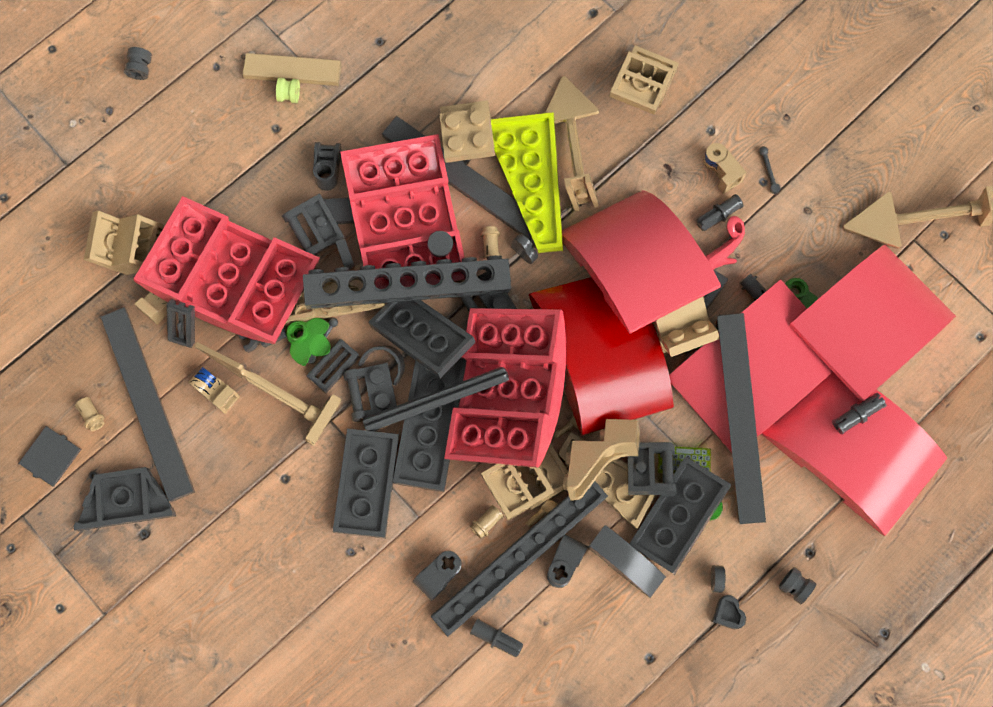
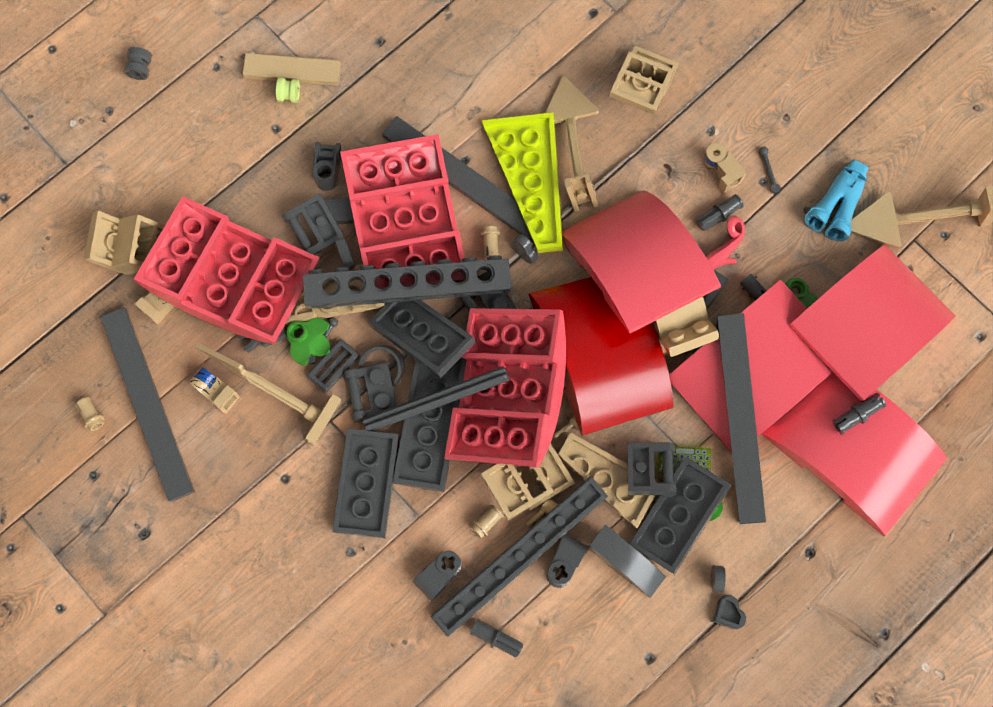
dark grey piece [18,426,82,487] -> none
dark grey wing [74,467,176,531] -> none
dark grey tile [167,299,195,348] -> none
dark grey tile [427,231,453,257] -> none
tan bracket [439,100,495,163] -> none
tan arch [563,419,640,500] -> none
dark grey wheel [778,567,816,605] -> none
none -> medium azure piece [805,160,868,242]

